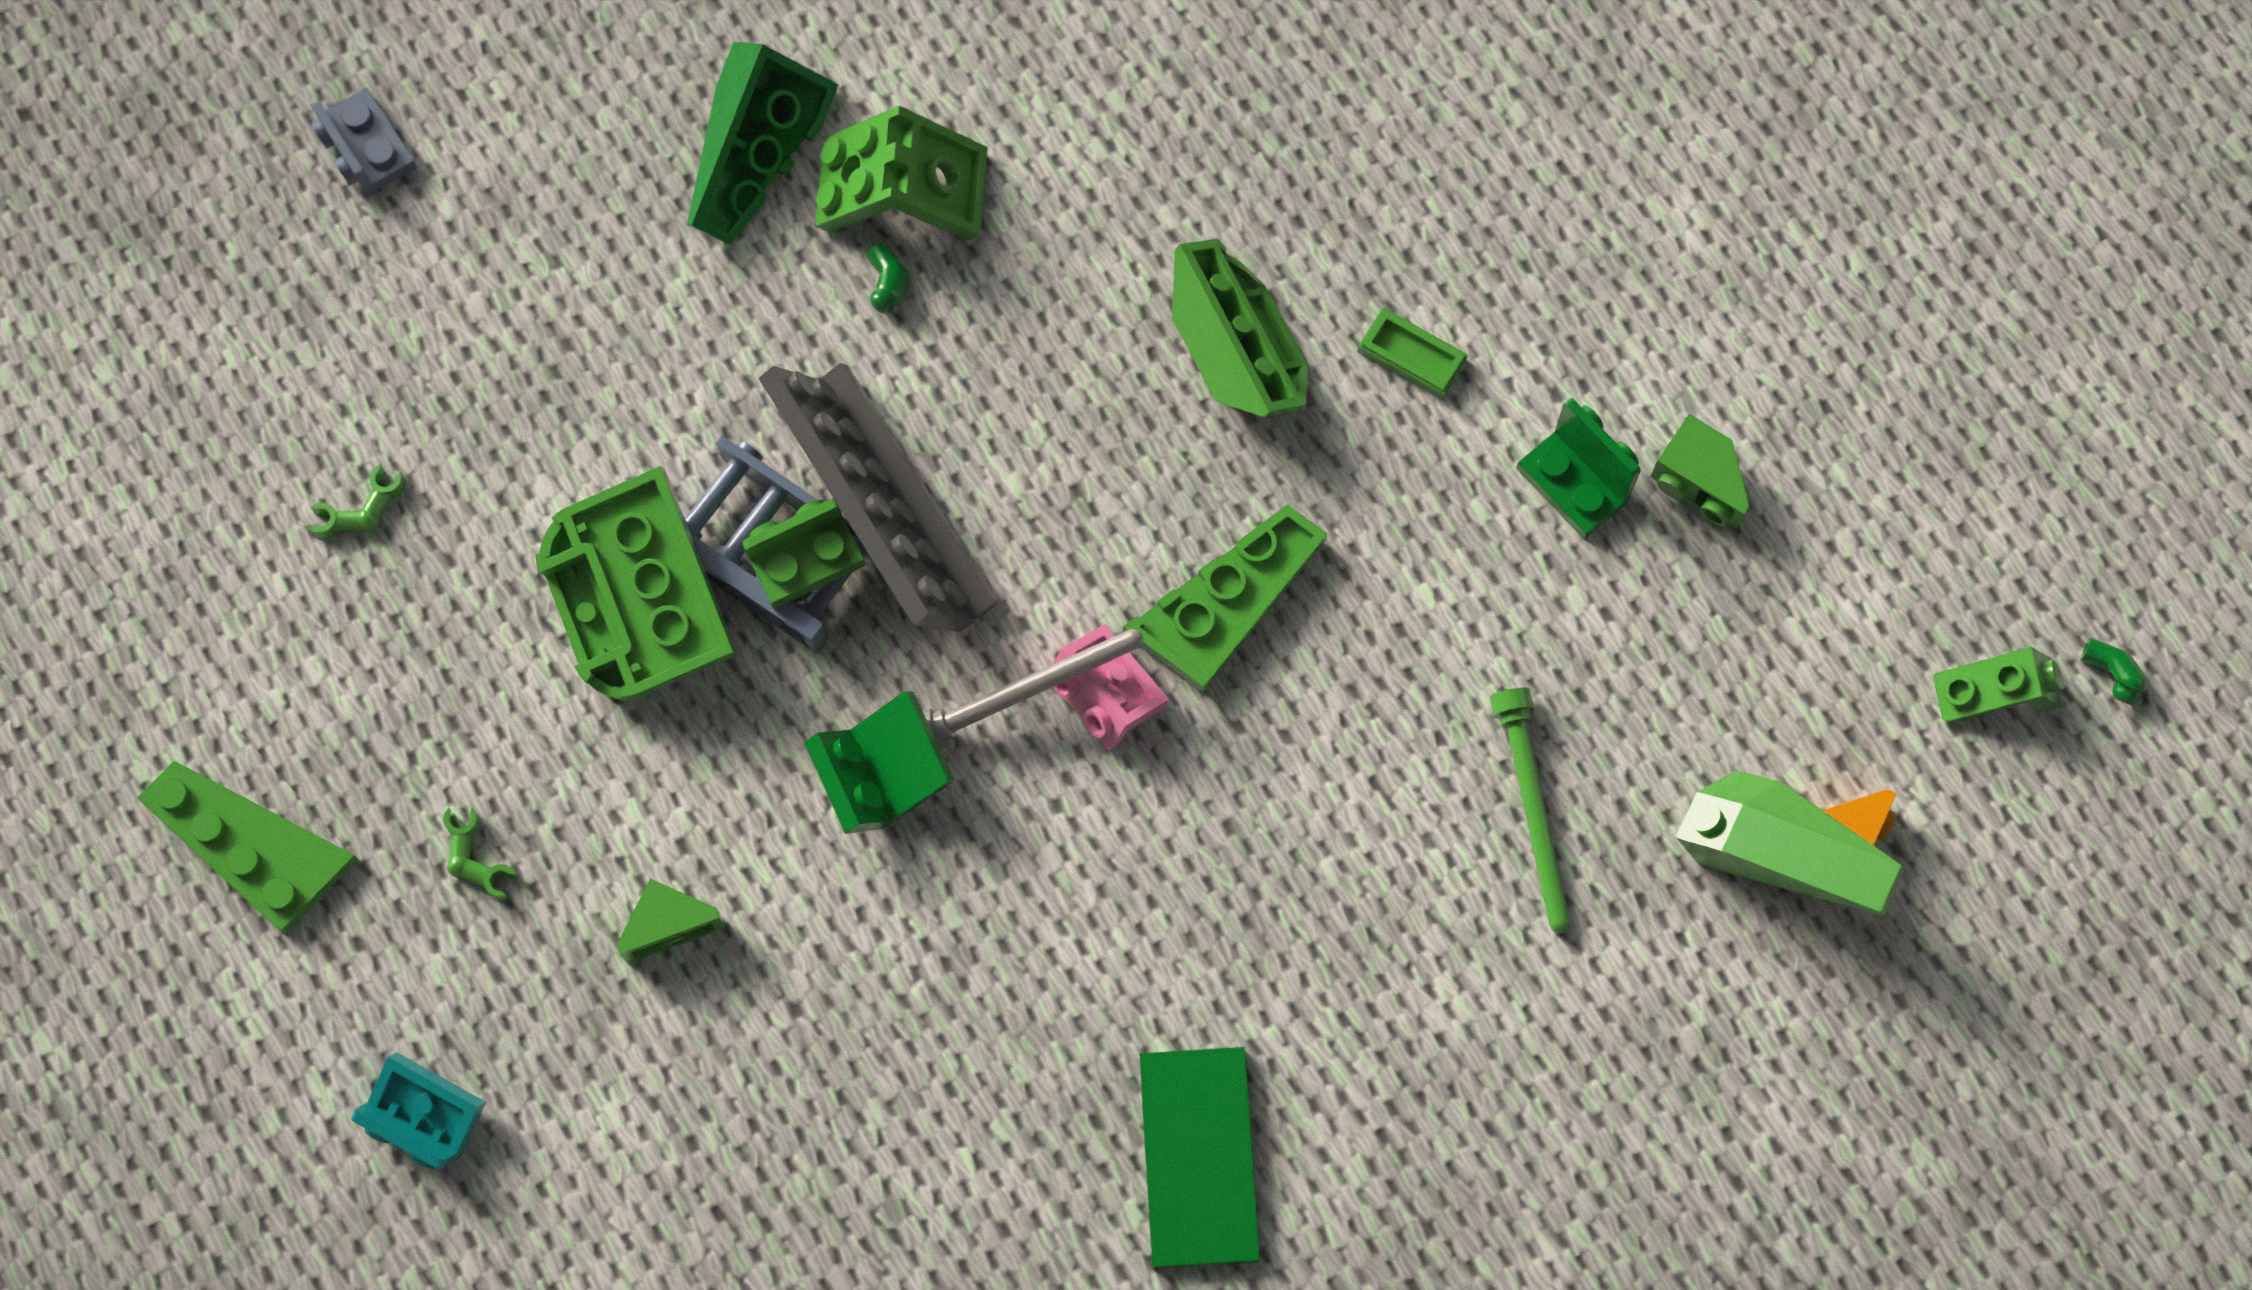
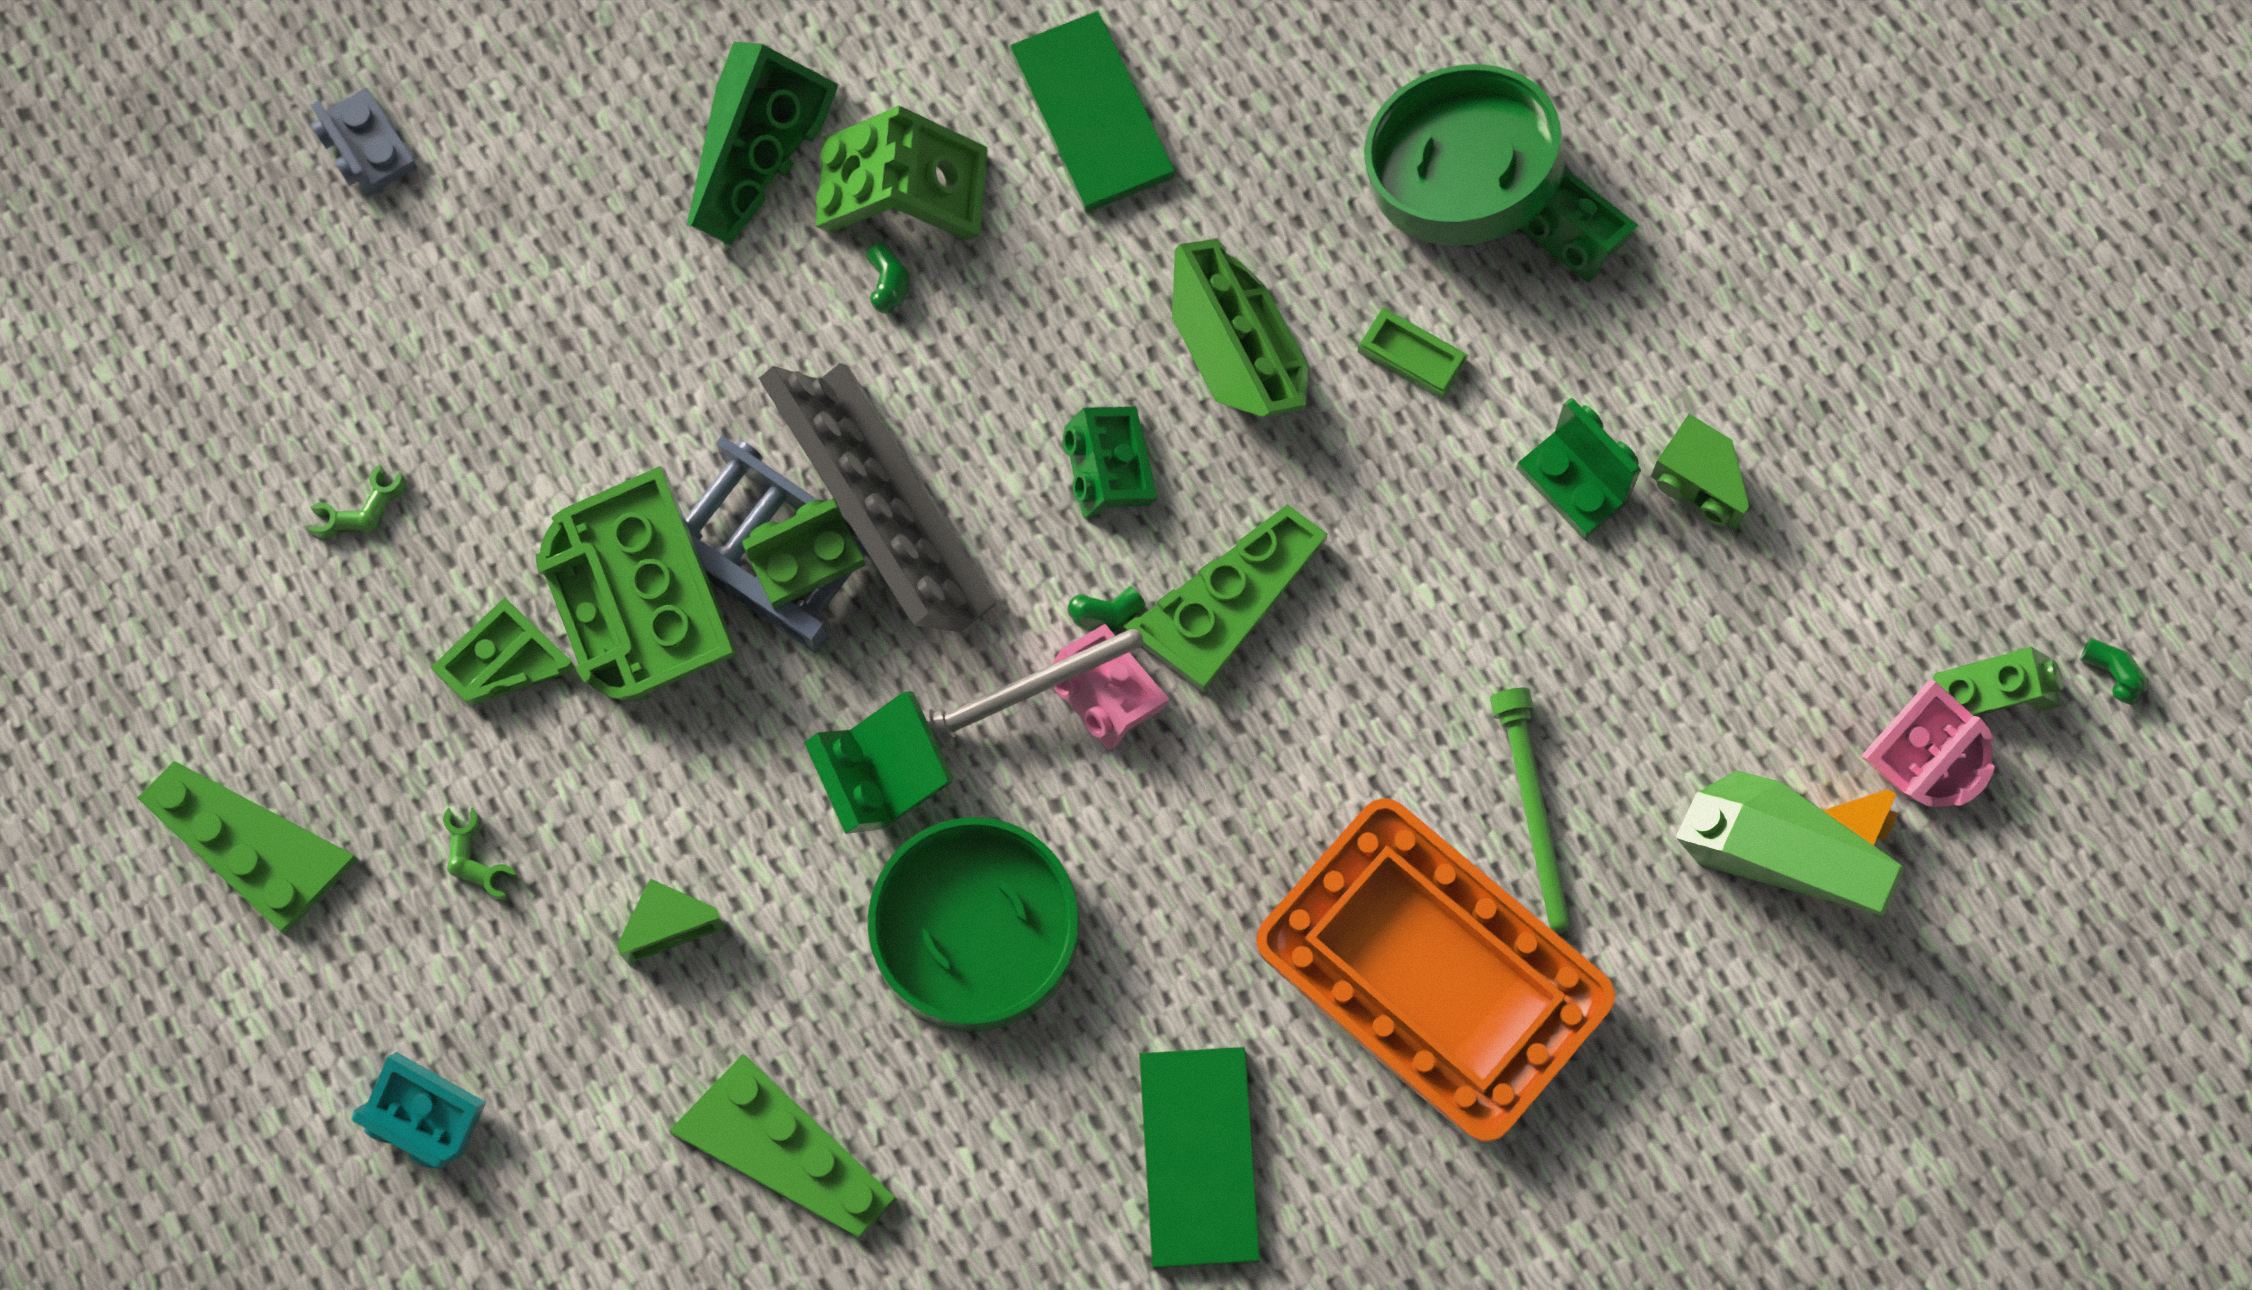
none -> bright green wing [430,597,575,707]
none -> bright green wing [669,1054,897,1239]
none -> green piece [867,817,1079,1031]
none -> green tile [1010,11,1174,213]
none -> green bracket [1063,406,1157,518]
none -> green arm [1067,586,1146,632]
none -> orange wedge [1256,798,1615,1142]
none -> green piece [1364,64,1565,246]
none -> green bracket [1519,167,1639,282]
none -> bright pink slope [1861,680,1995,807]

